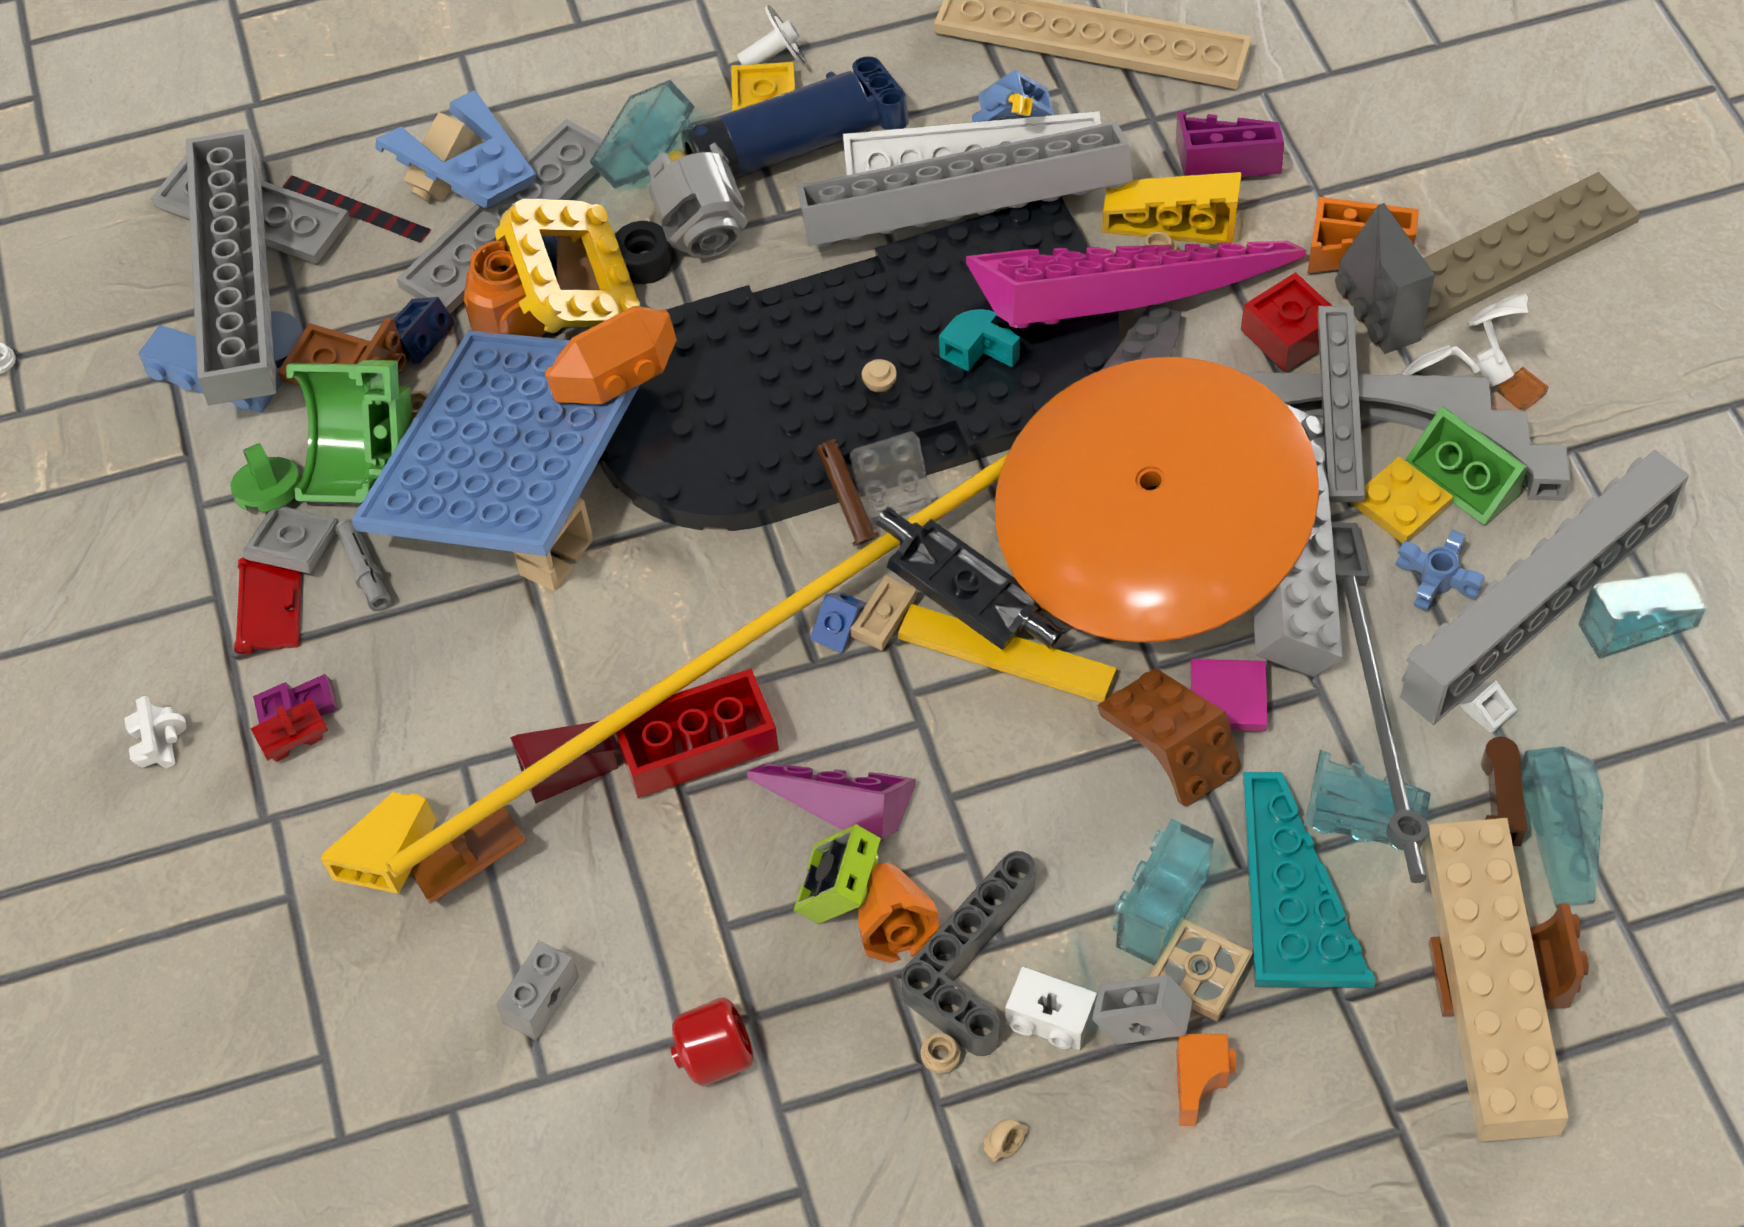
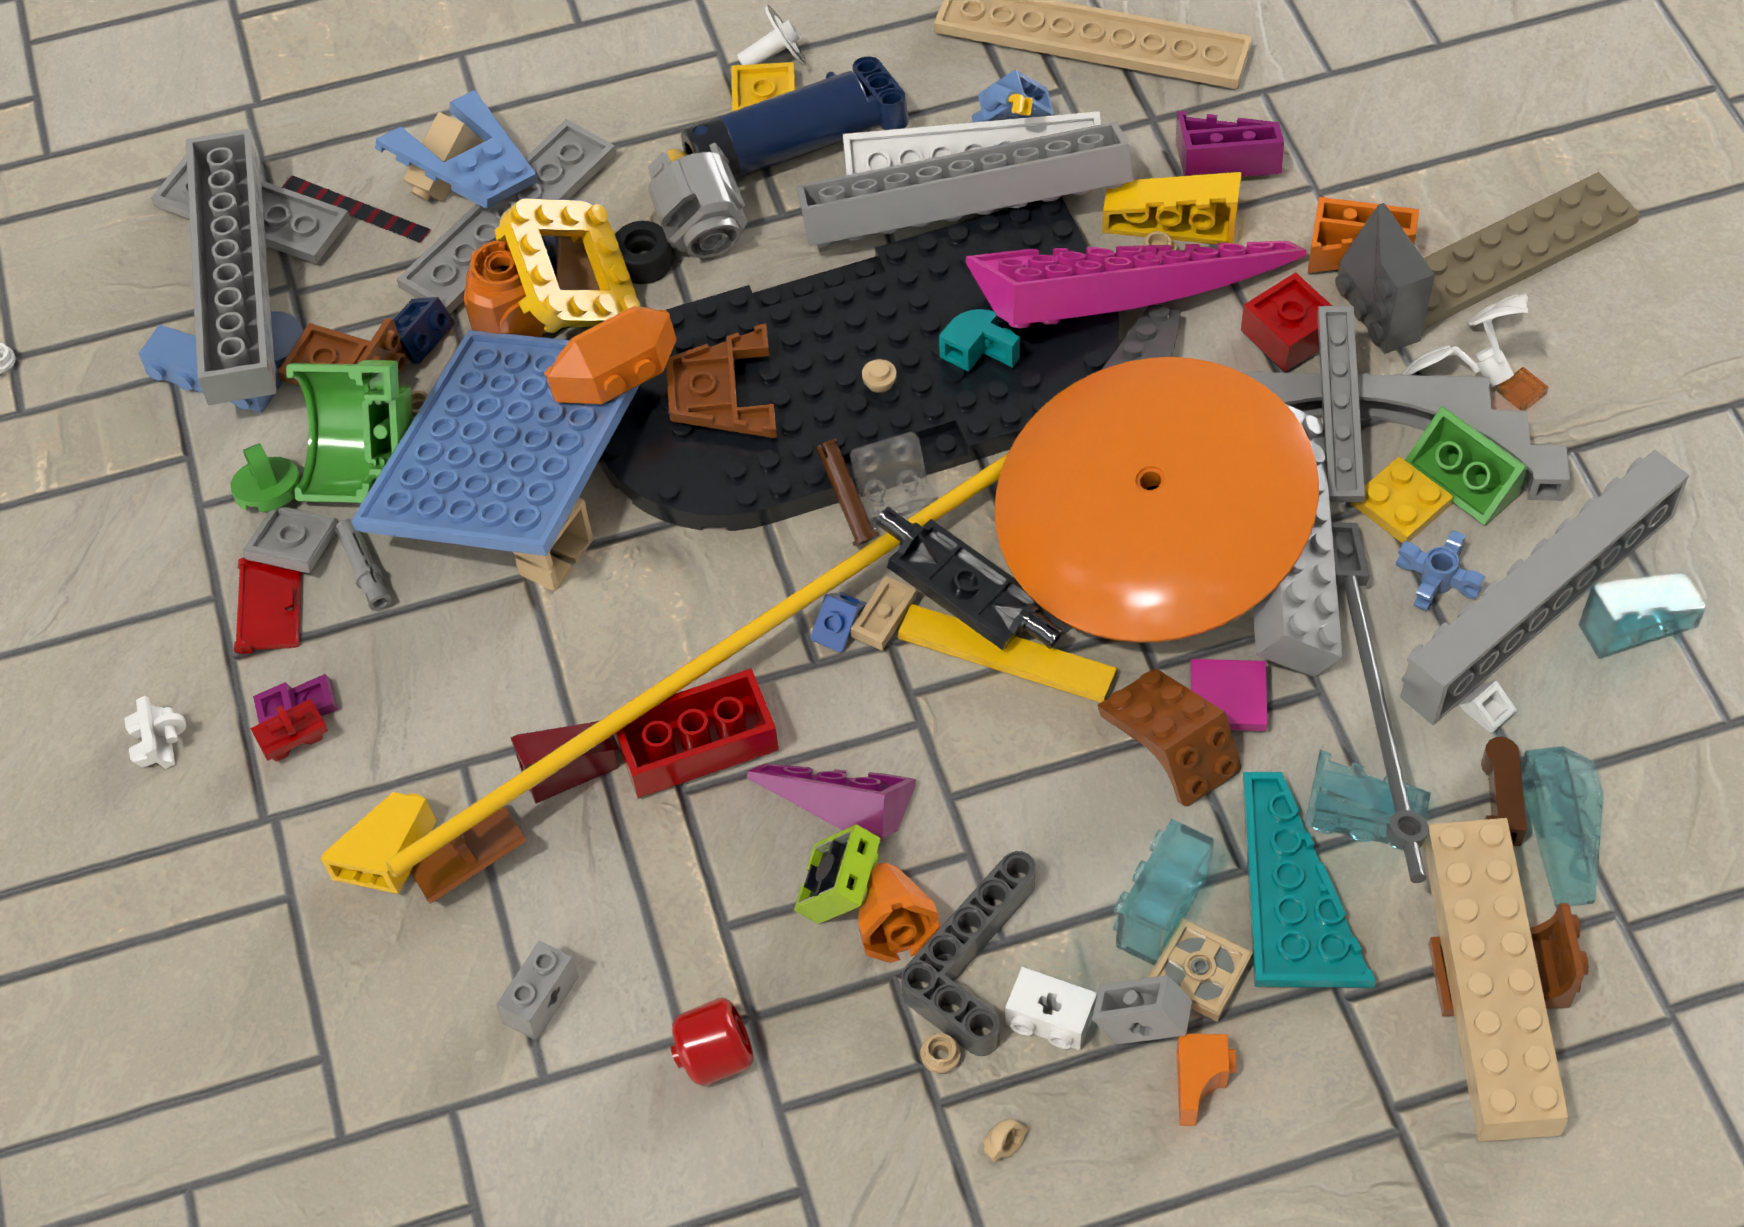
clear light blue brick [589,80,695,189] -> none
none -> dark orange wing [666,324,777,438]

